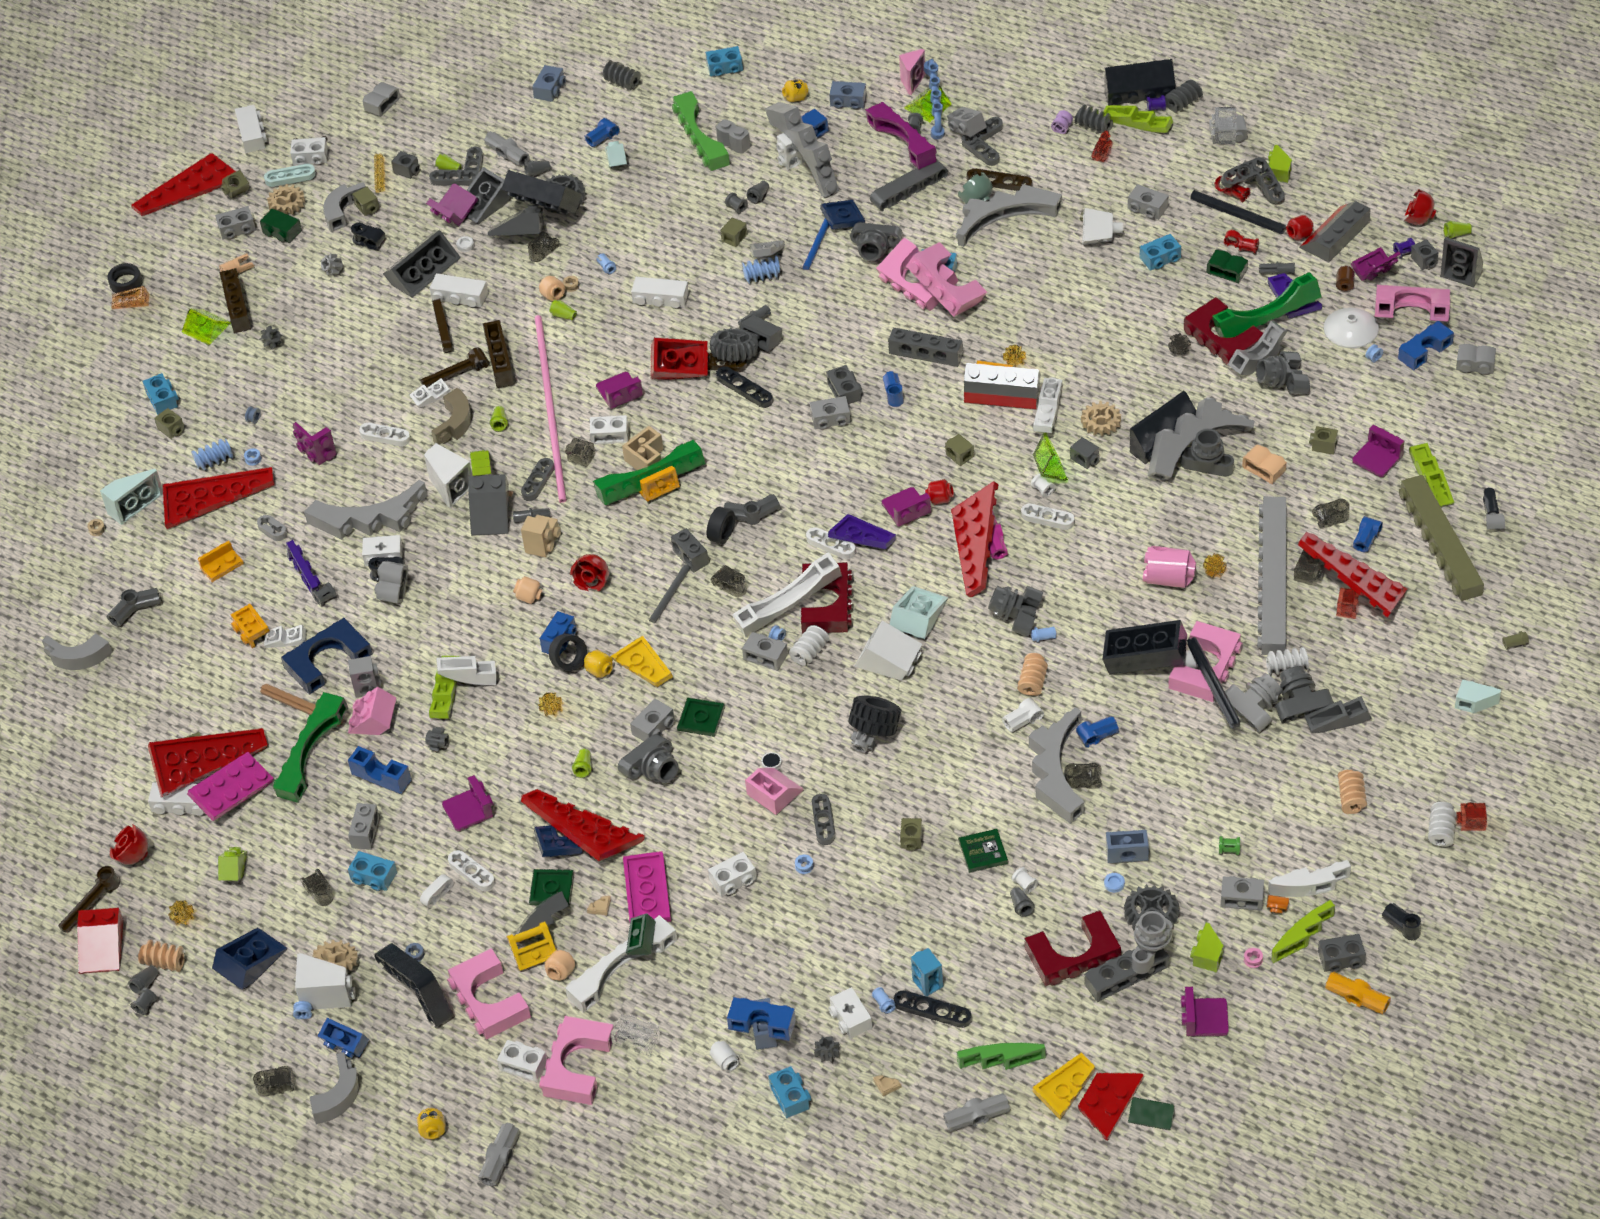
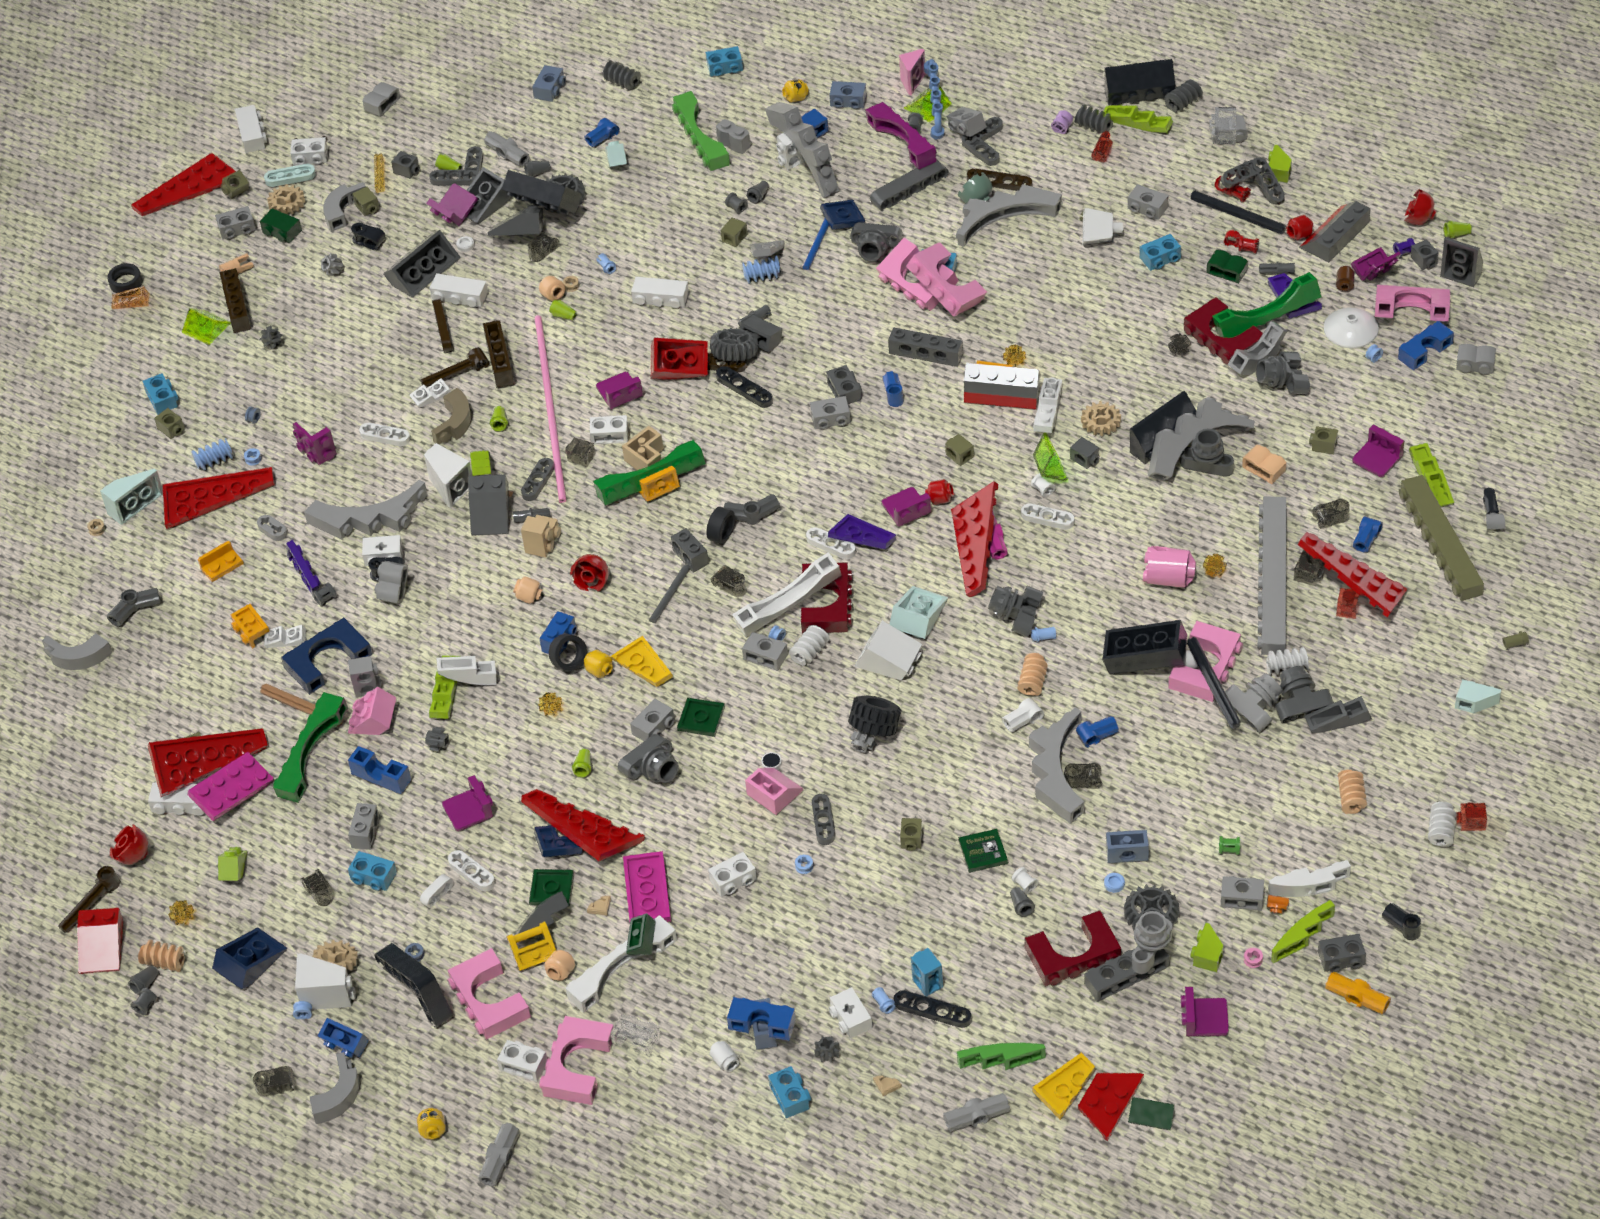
dark purple bush [1146,95,1166,111] -> none

